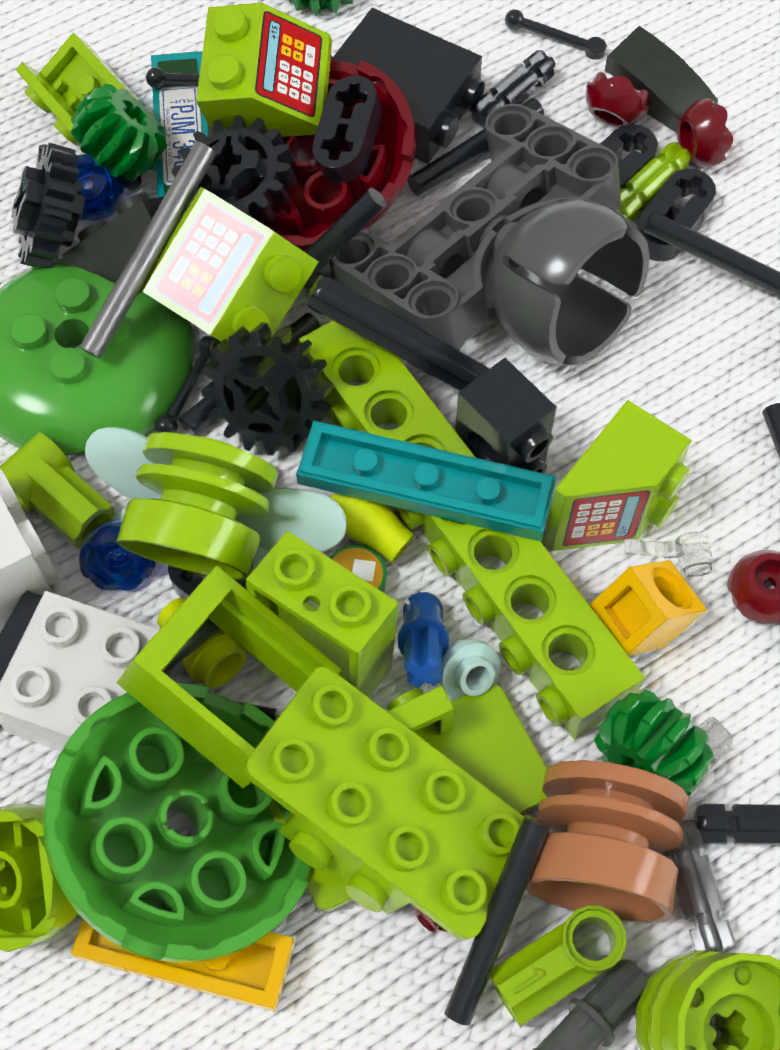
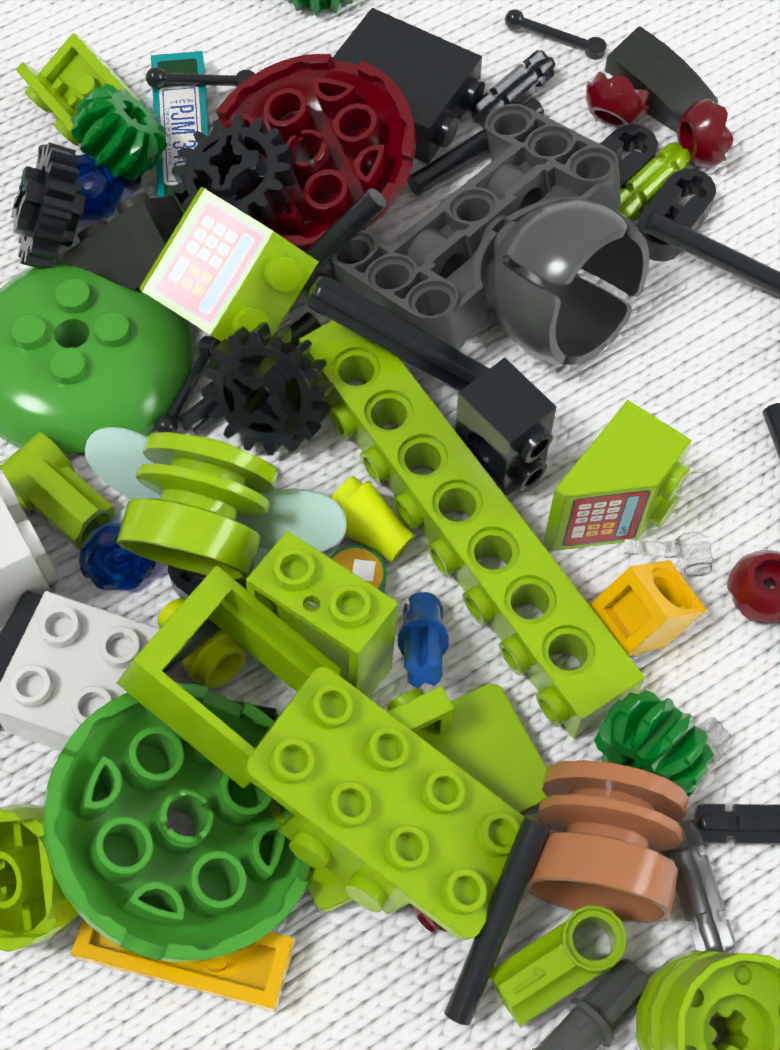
flat silver bar [79,141,216,359] -> none
lime slope [196,2,332,137] -> none
teal tile [296,421,557,541] -> none
black beam [312,75,382,183] -> none
light aqua plate [439,639,501,700] -> none

